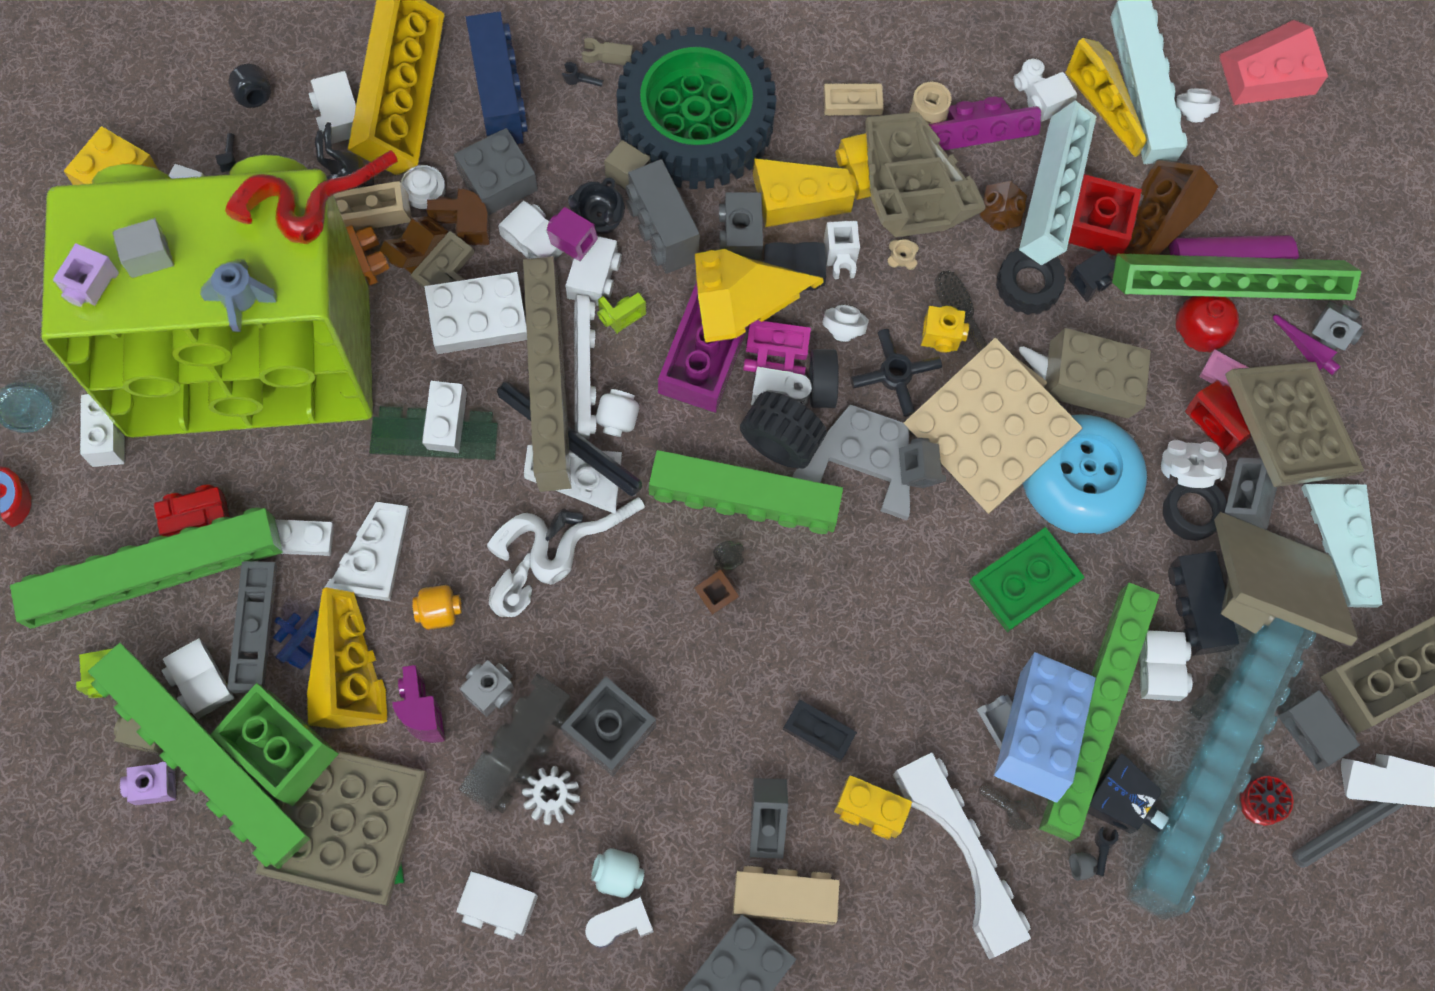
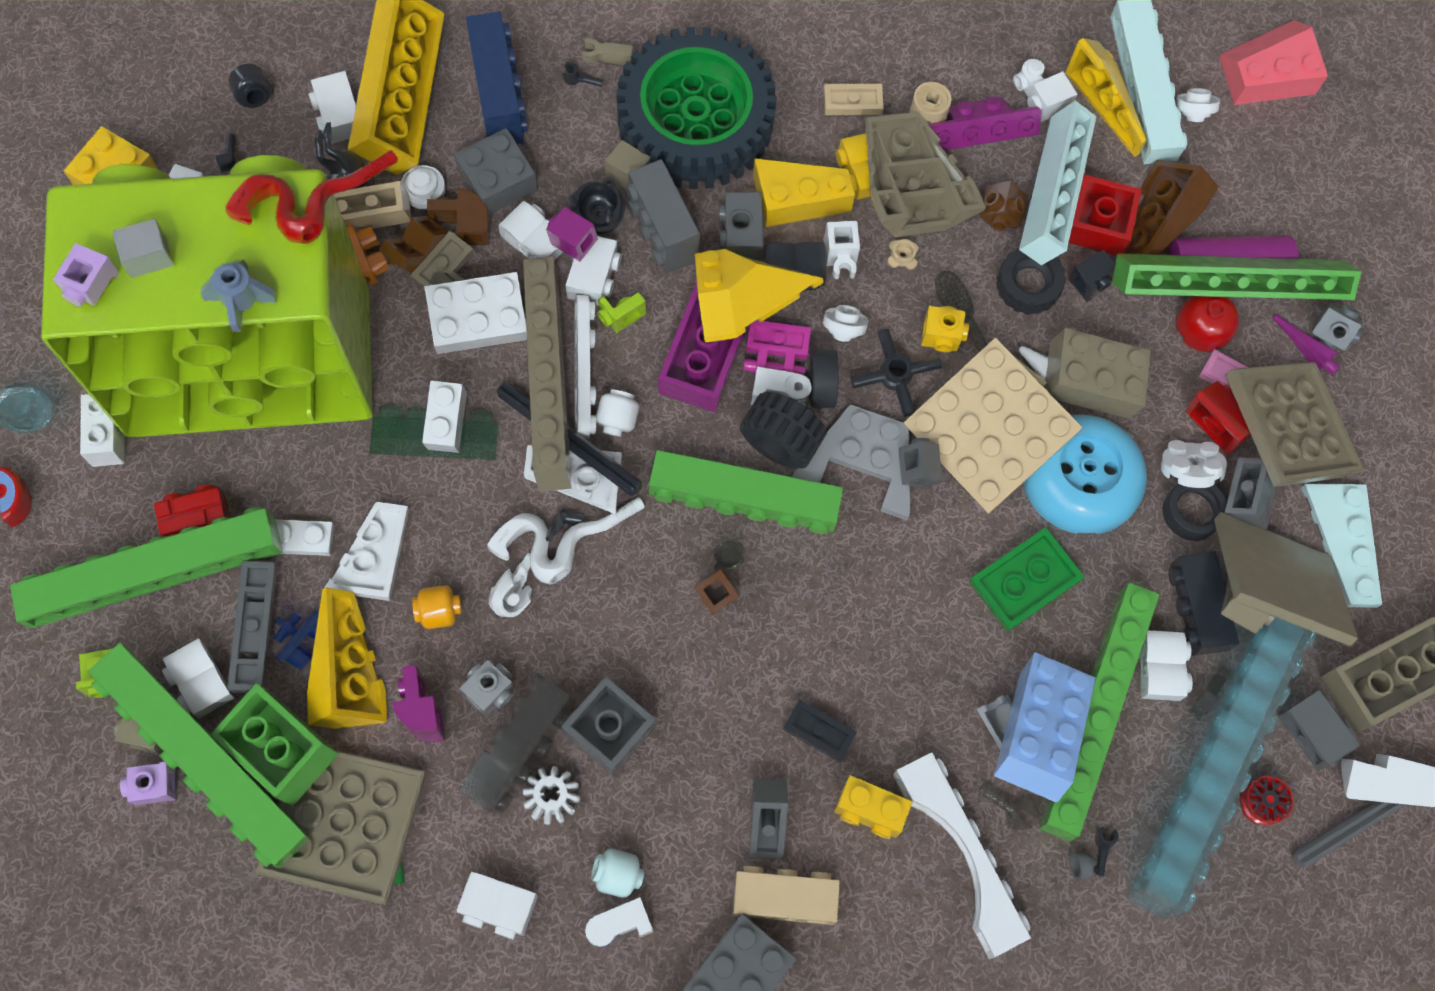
black torso [1087,753,1169,834] -> none

